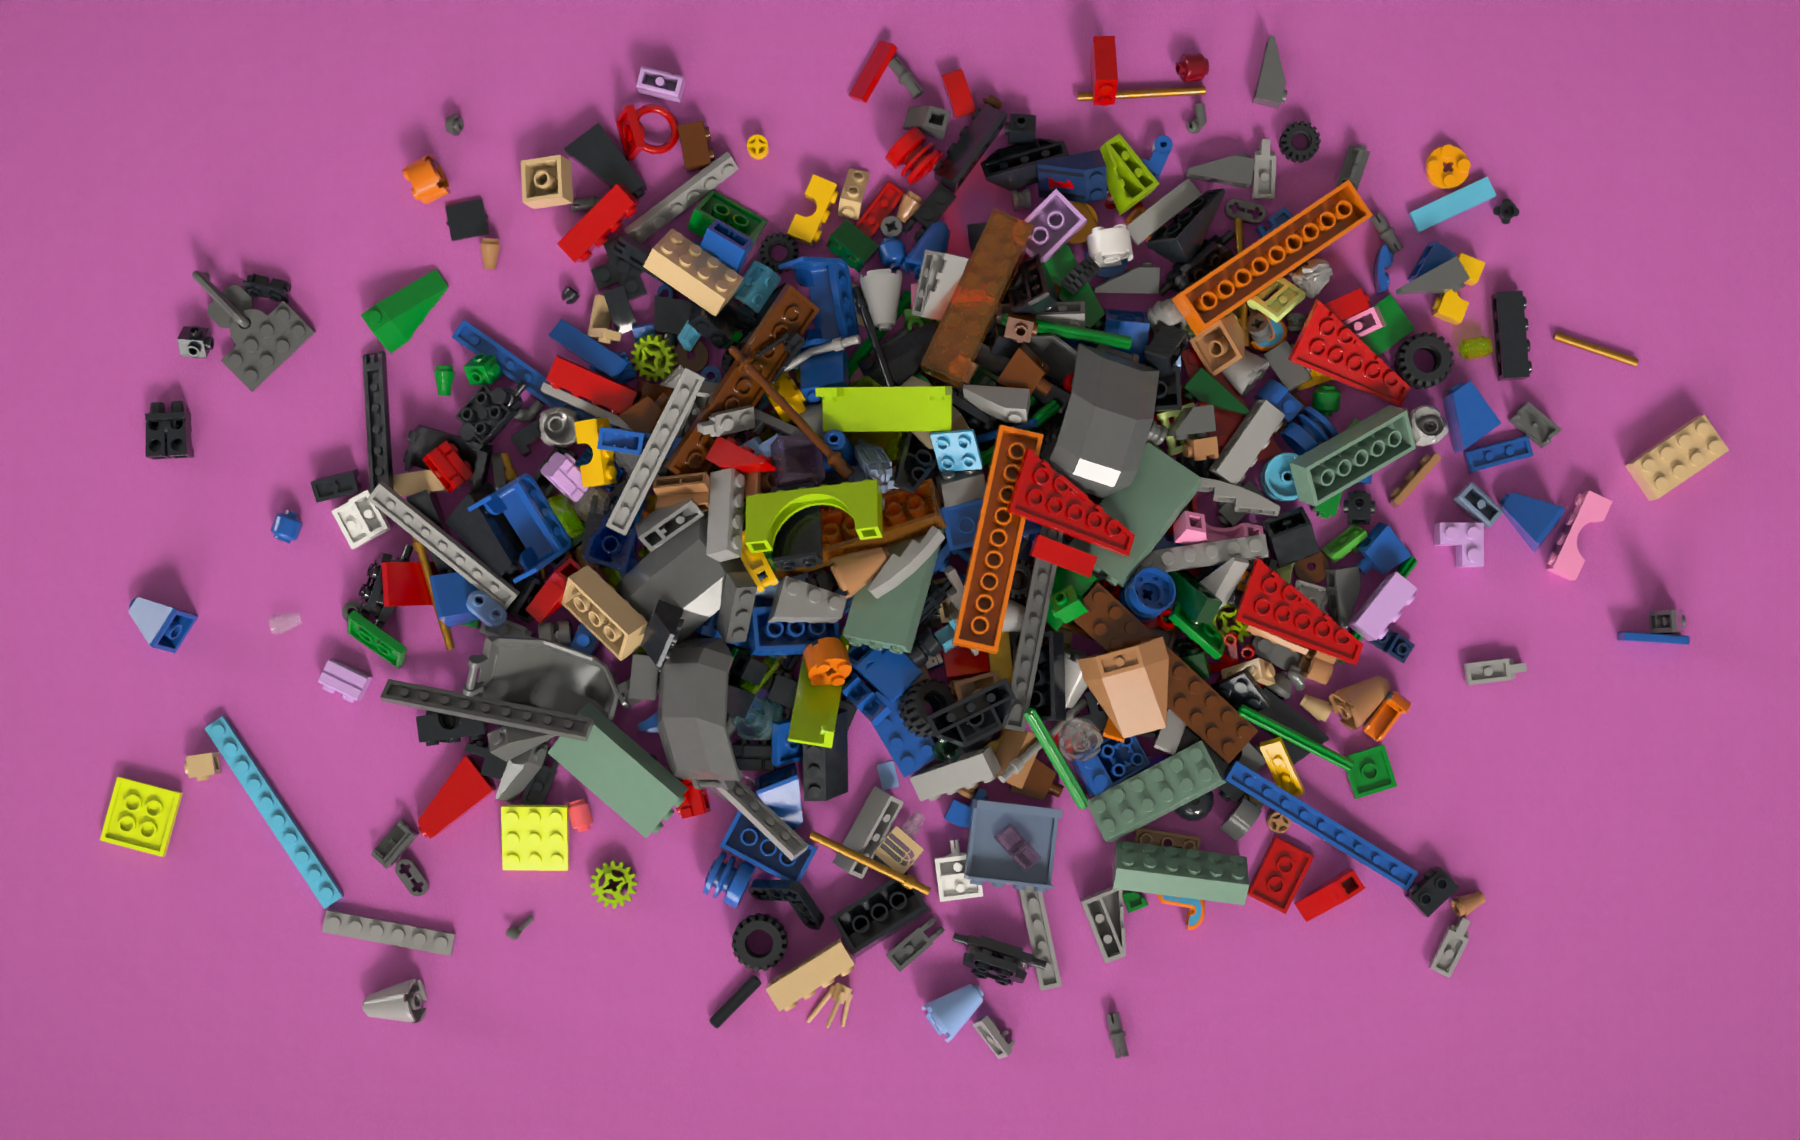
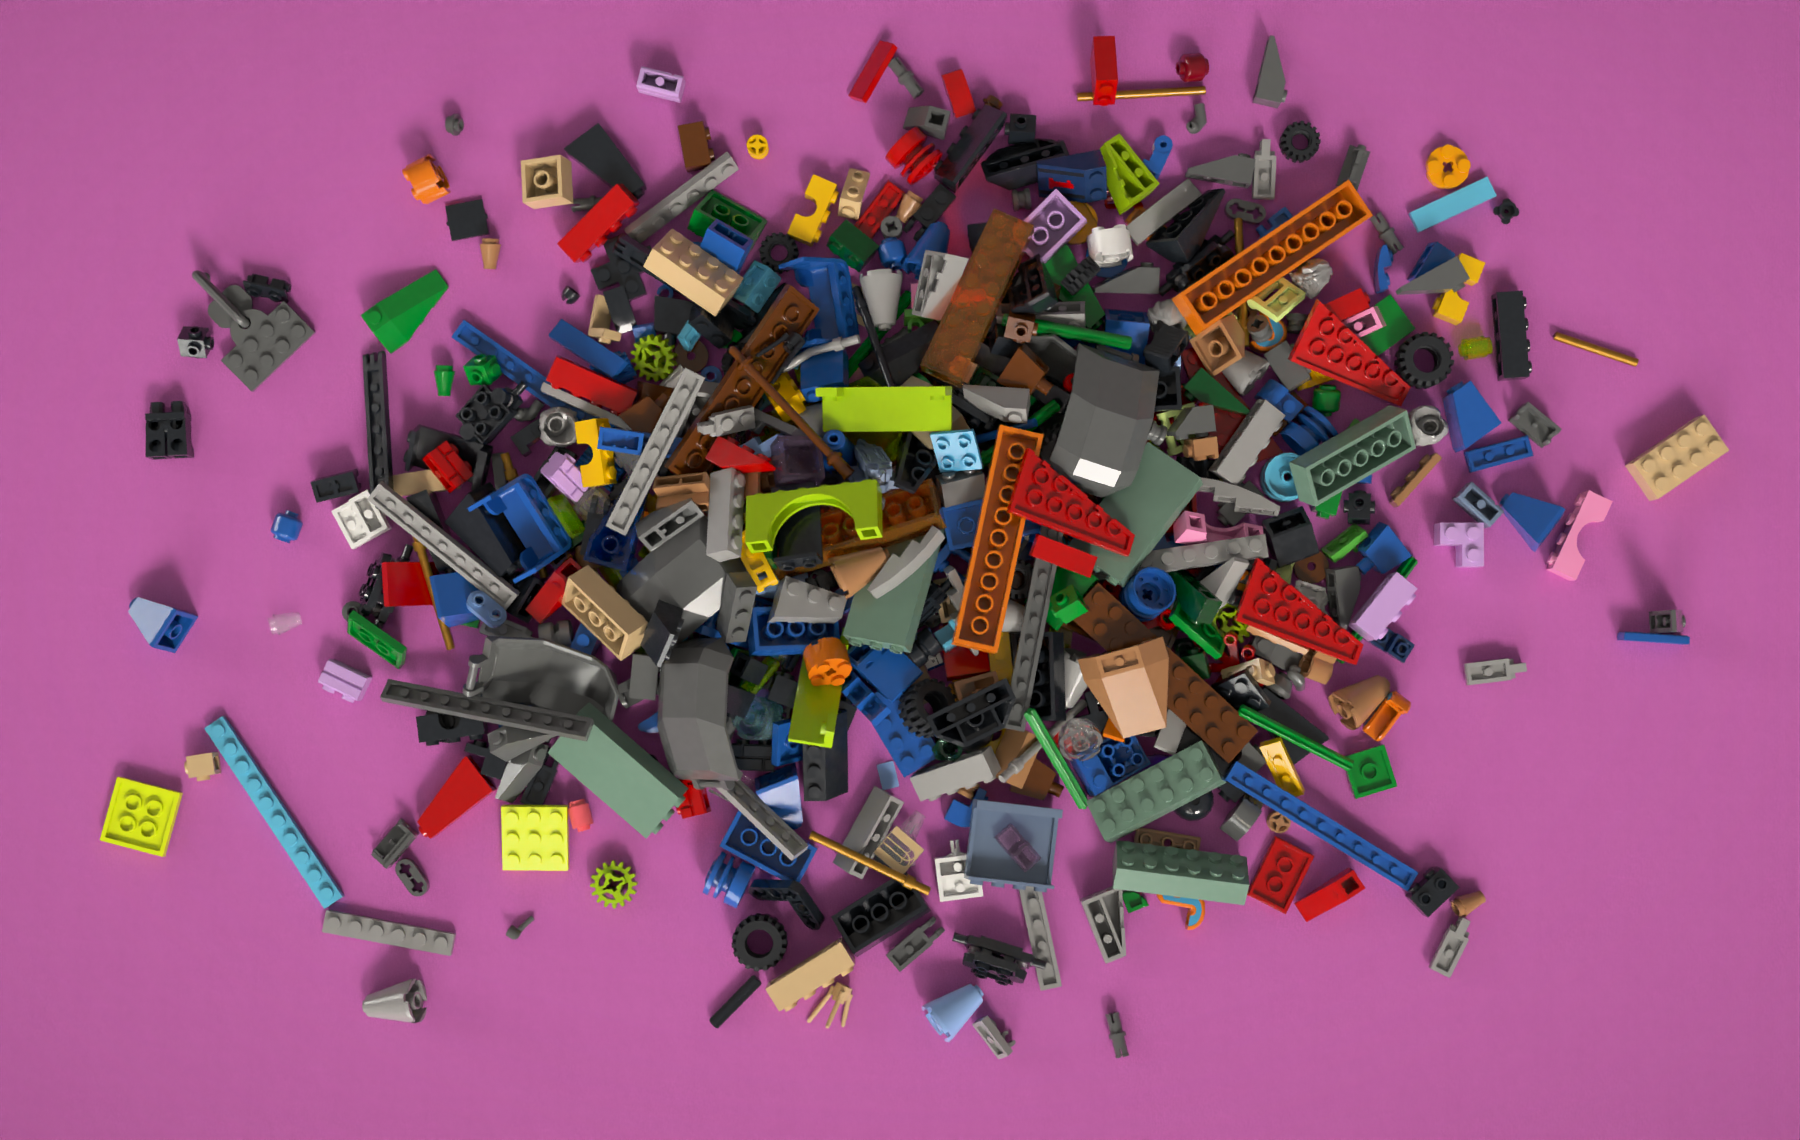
red tile [615,104,679,161] -> none
tan cone [1299,694,1333,722] -> none

